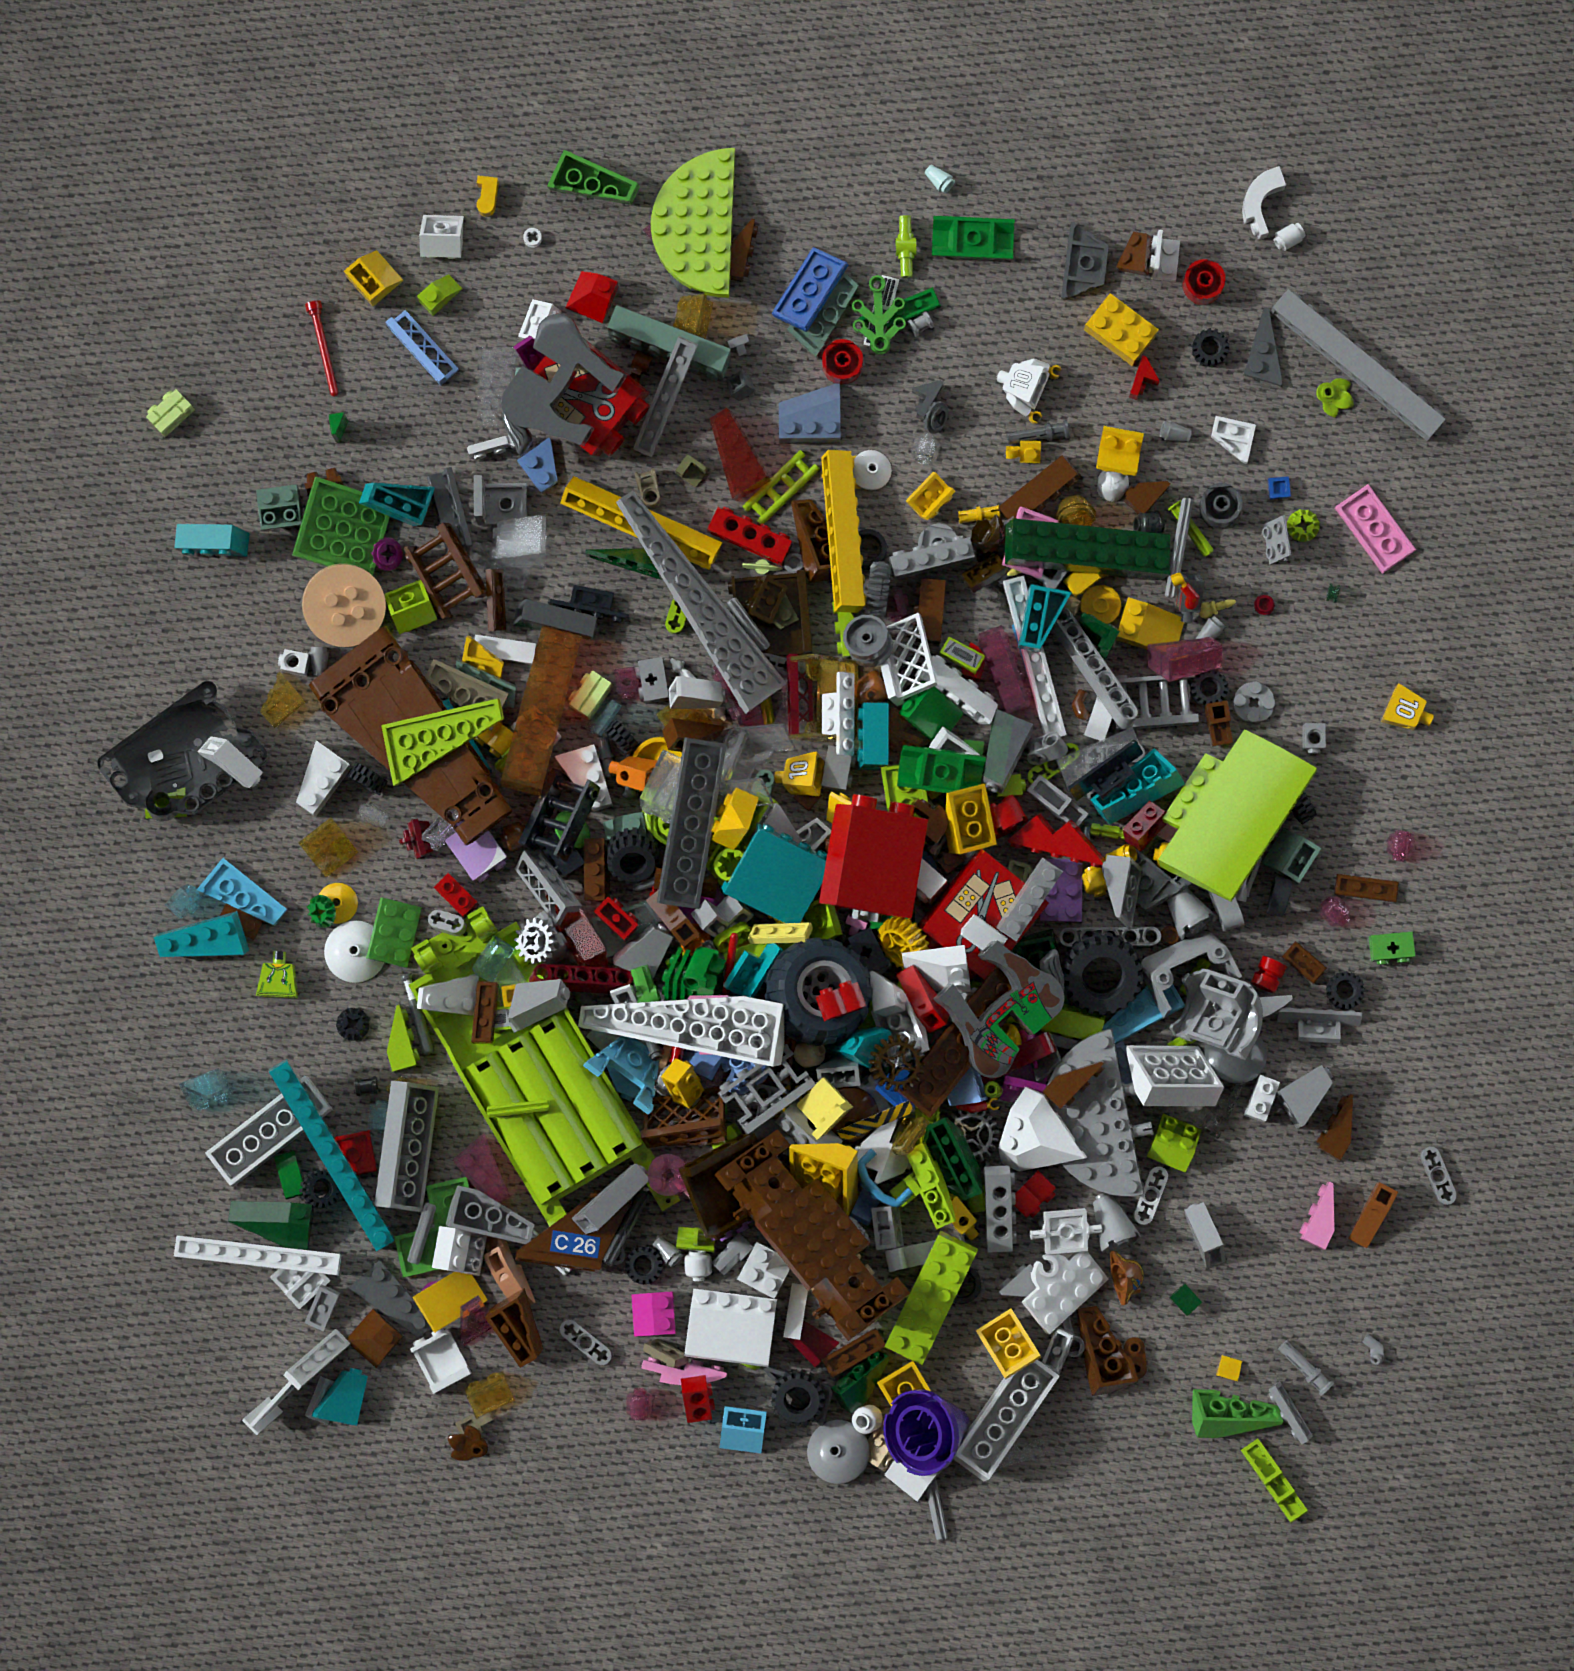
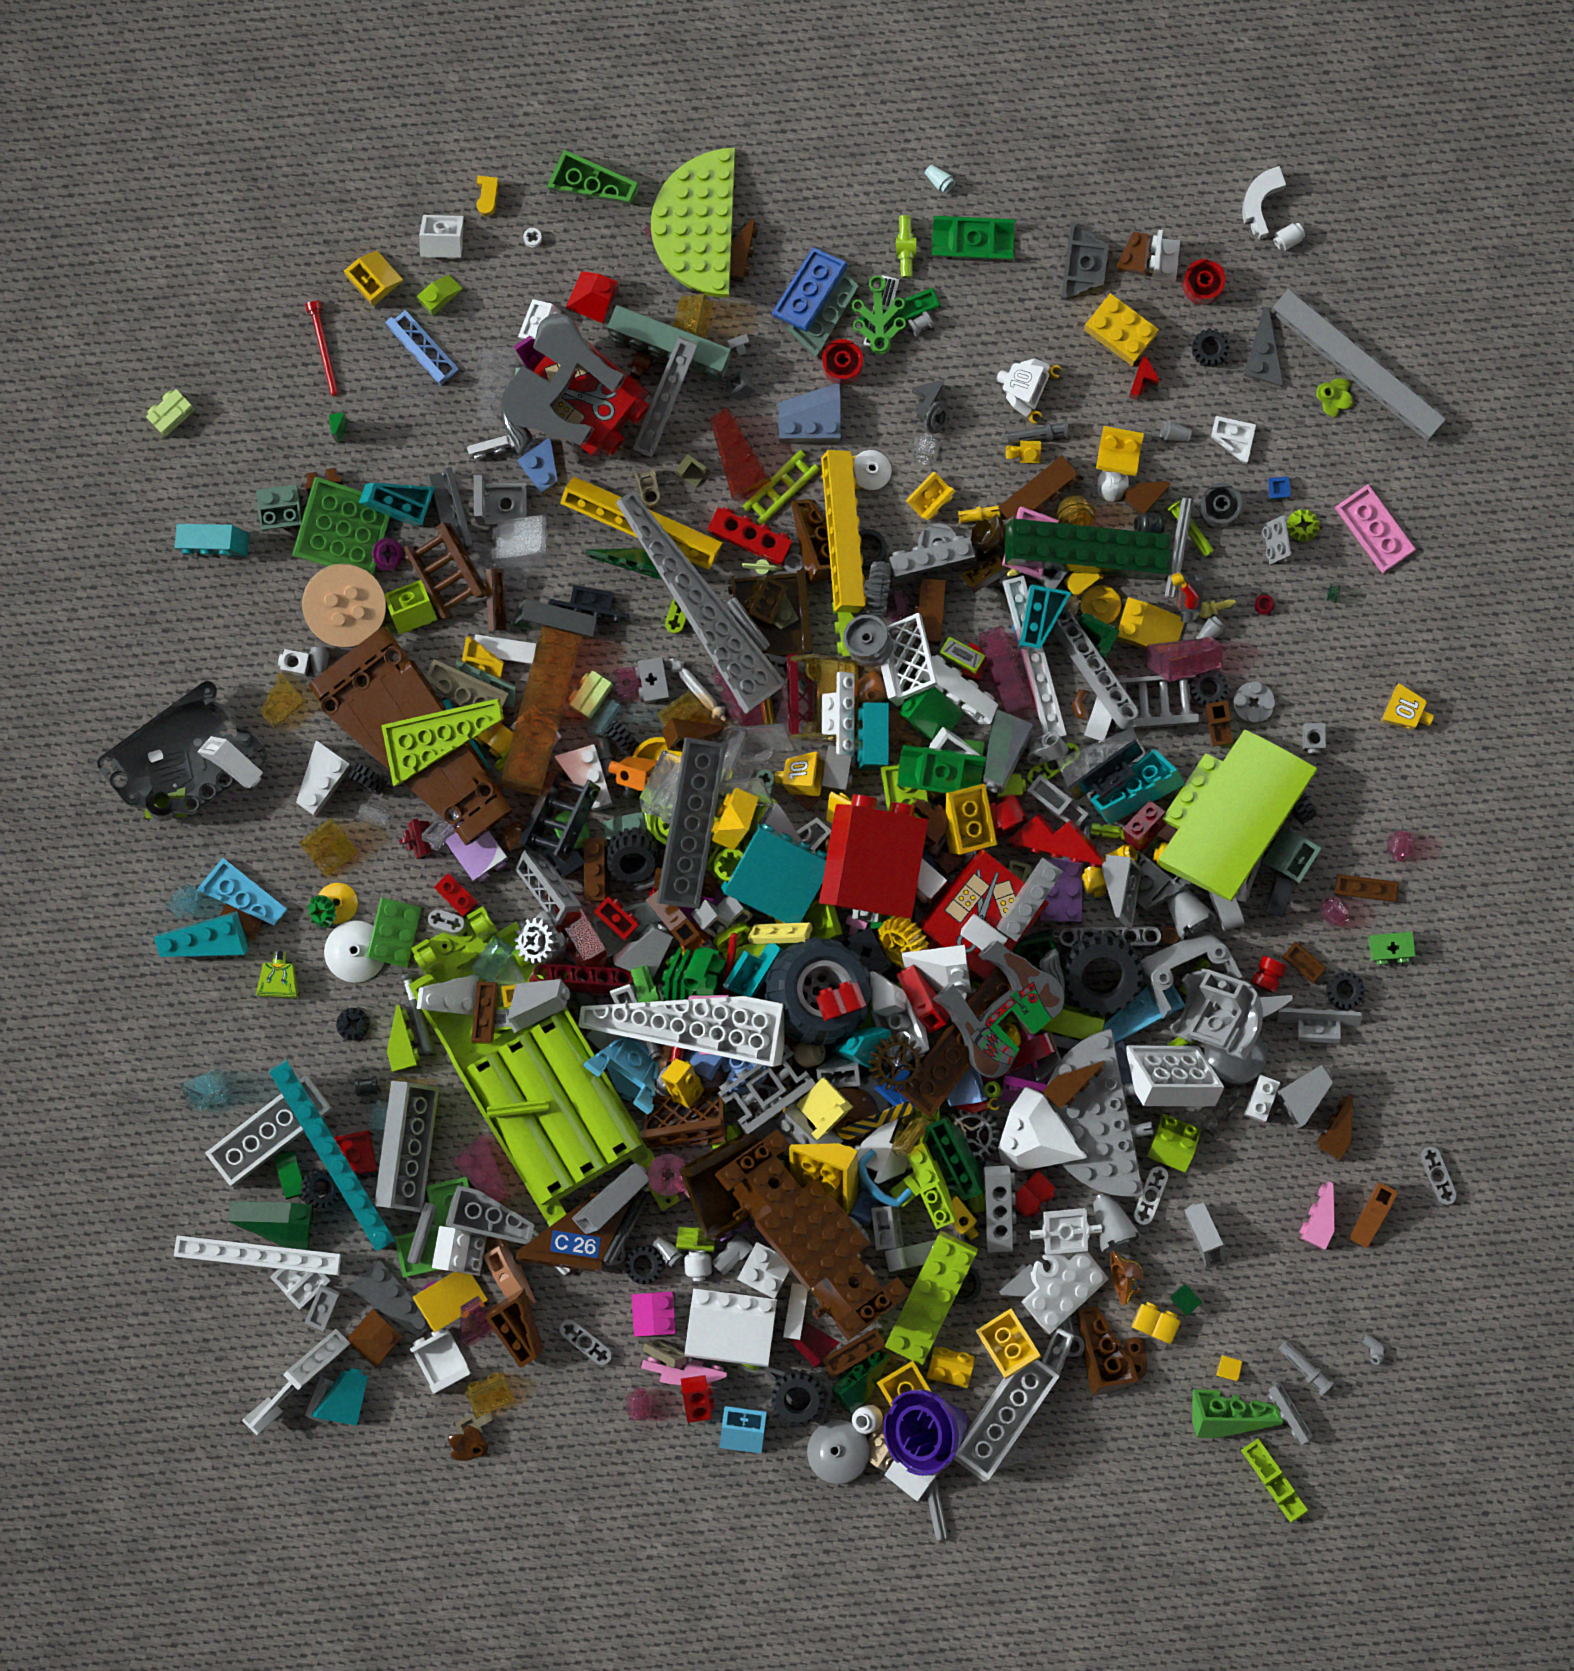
white slope [669,676,725,709] -> none
none -> yellow bracket [927,1347,975,1388]
none -> yellow brick [1131,1302,1181,1344]

